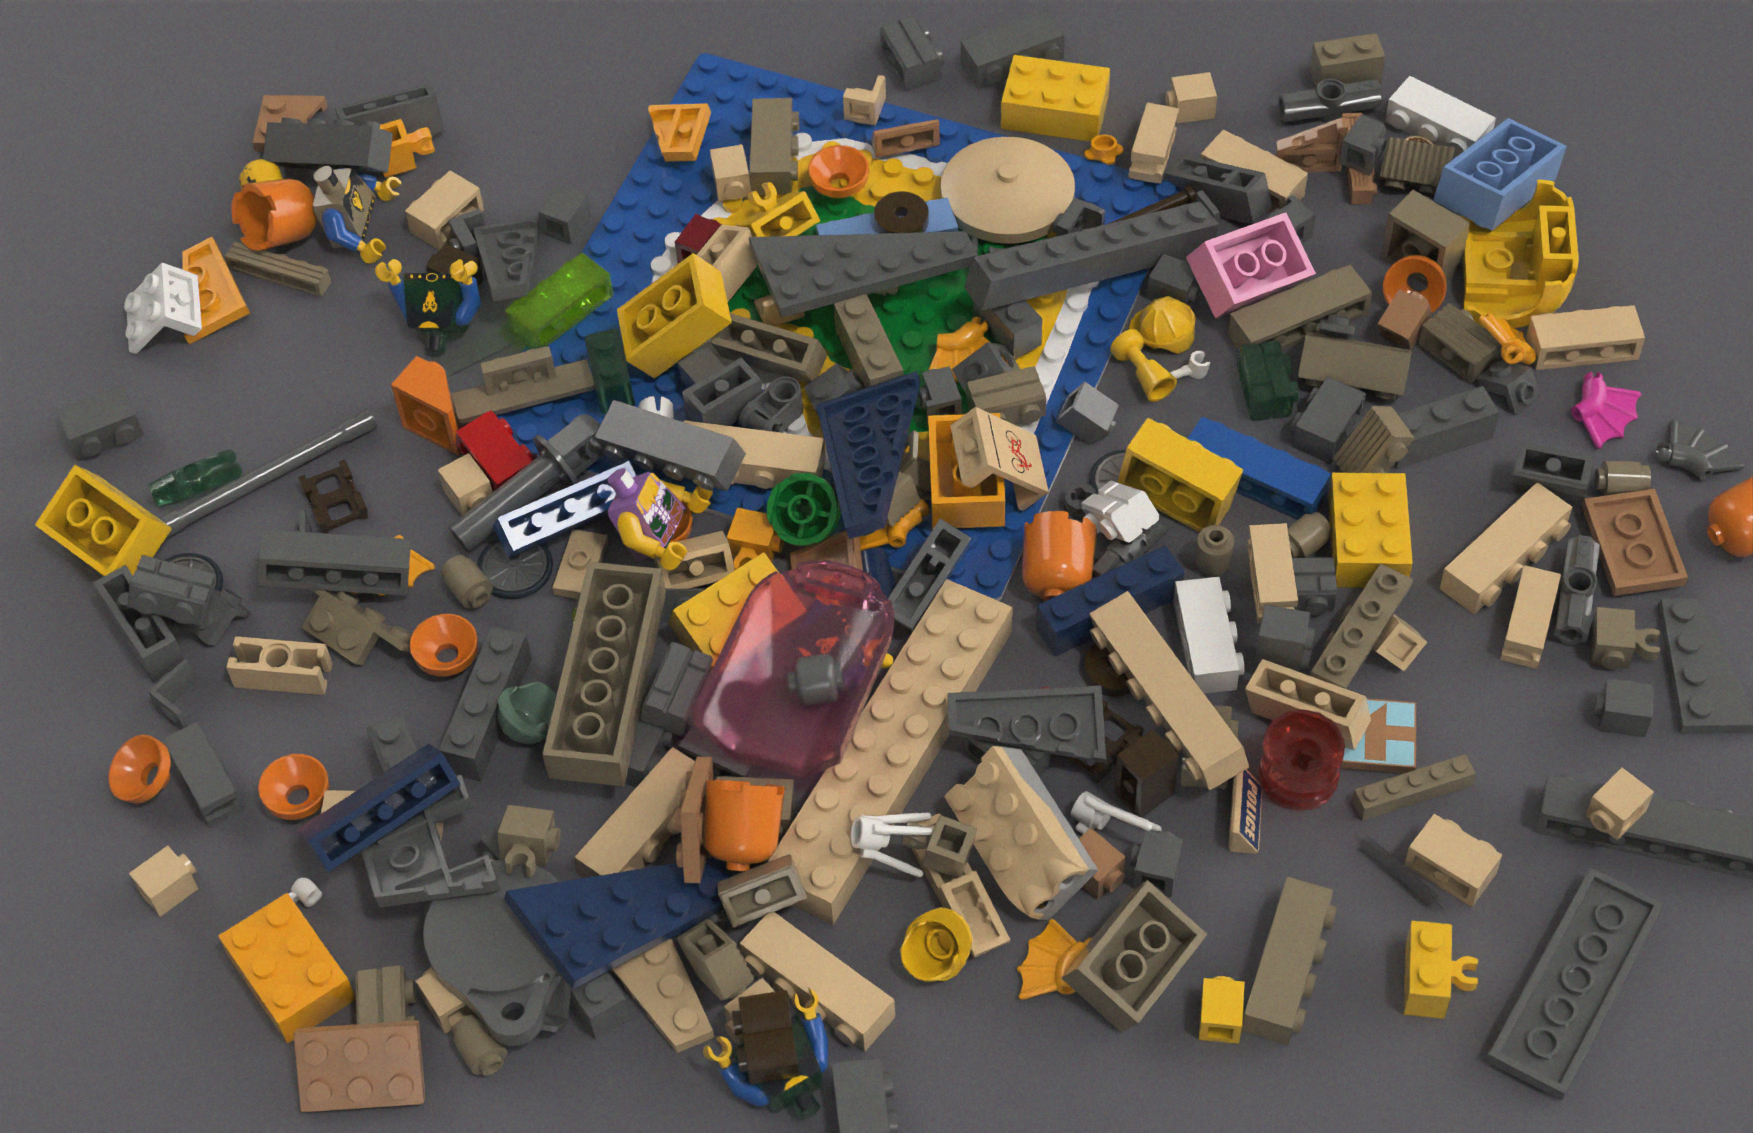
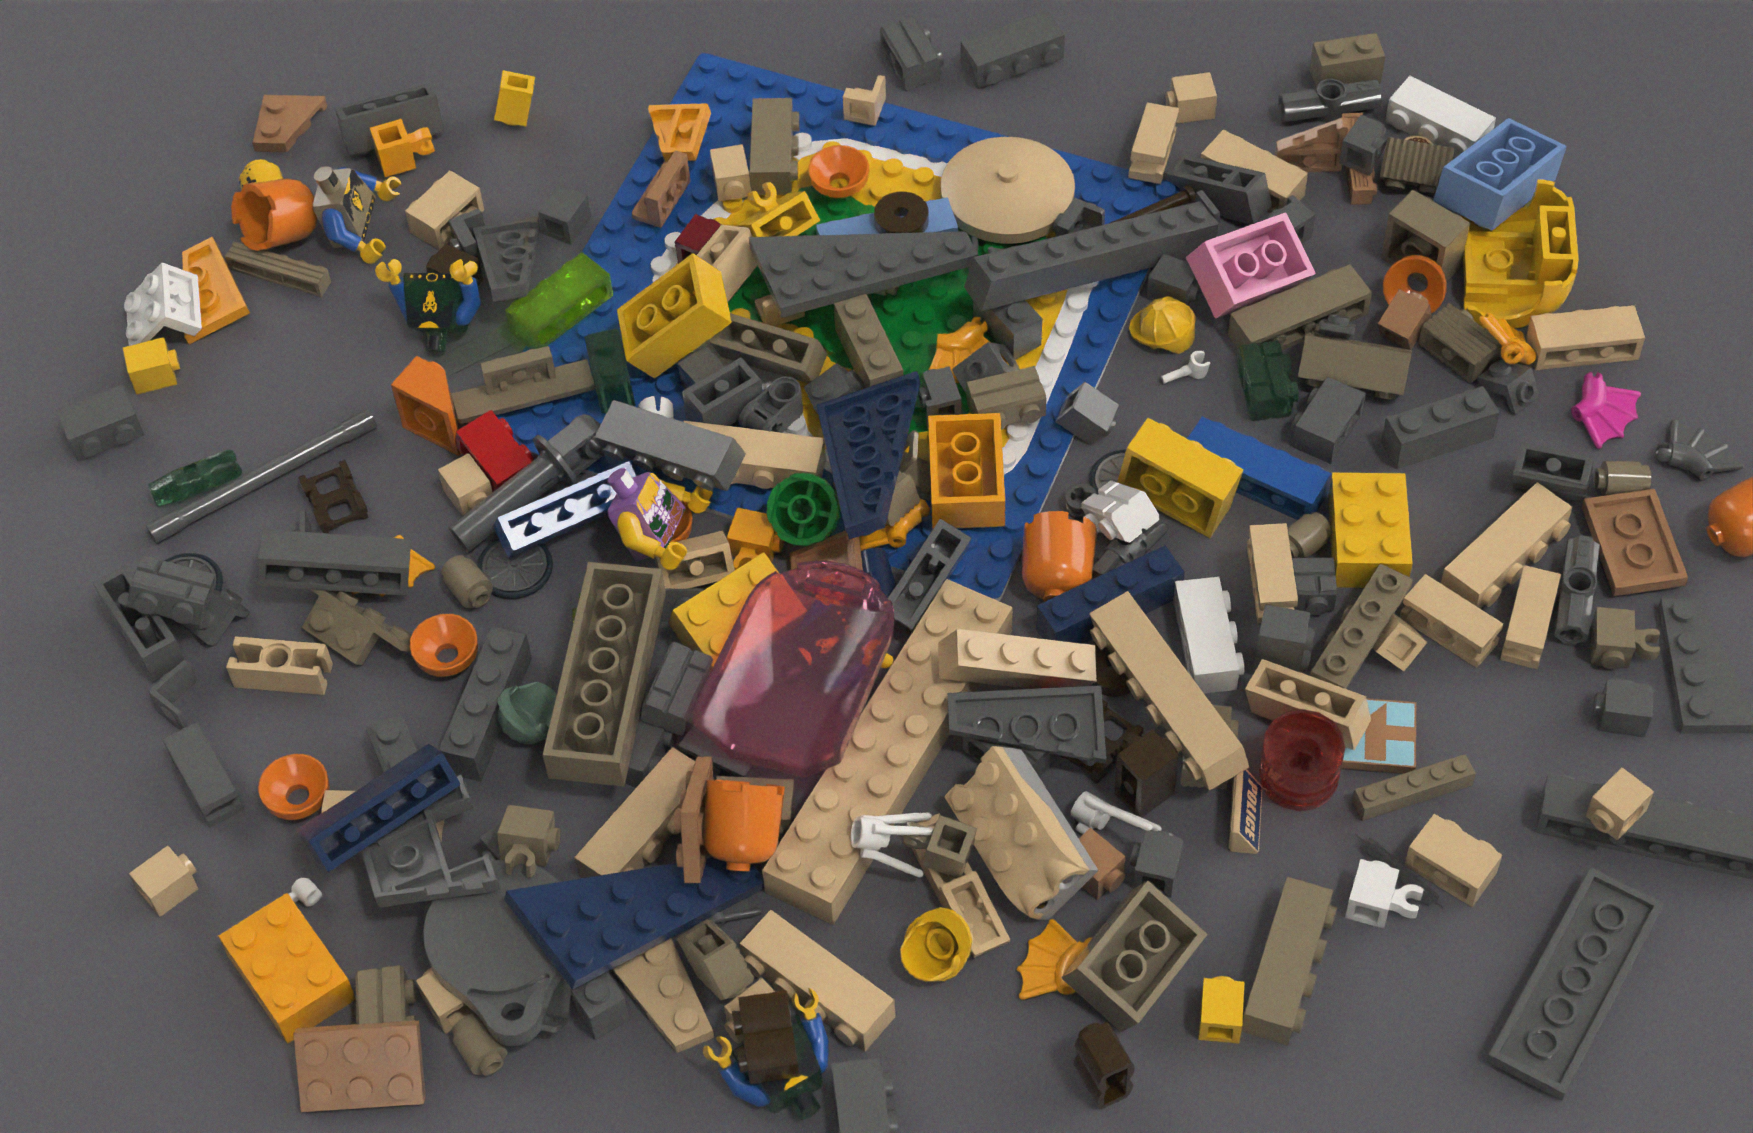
yellow brick [35,465,172,576] -> none
orange piece [108,734,171,804] -> none
dark grey brick [262,117,393,173] -> none
tan plate [552,529,609,599] -> none
dark tan slope [717,854,807,927] -> none
dark grey head [788,654,845,706] -> none
medium nougat slope [871,119,940,157] -> none
tan panel [950,407,1049,511] -> none
yellow brick [1001,55,1110,142] -> none
light orange plate [1085,135,1123,165] -> none
yellow piece [1110,329,1177,402] -> none
dark tan brick [1195,525,1234,577] -> none
dark tan brick [1332,406,1415,473] -> none
yellow brick [1403,920,1478,1019] -> none
none -> yellow brick [123,337,180,395]
none -> yellow brick [494,70,535,127]
none -> medium nougat bracket [632,150,690,228]
none -> tan brick [938,629,1097,689]
none -> dark brown brick [1074,1022,1135,1109]
none -> white brick [1345,859,1424,929]
none -> tan piece [1400,574,1503,668]

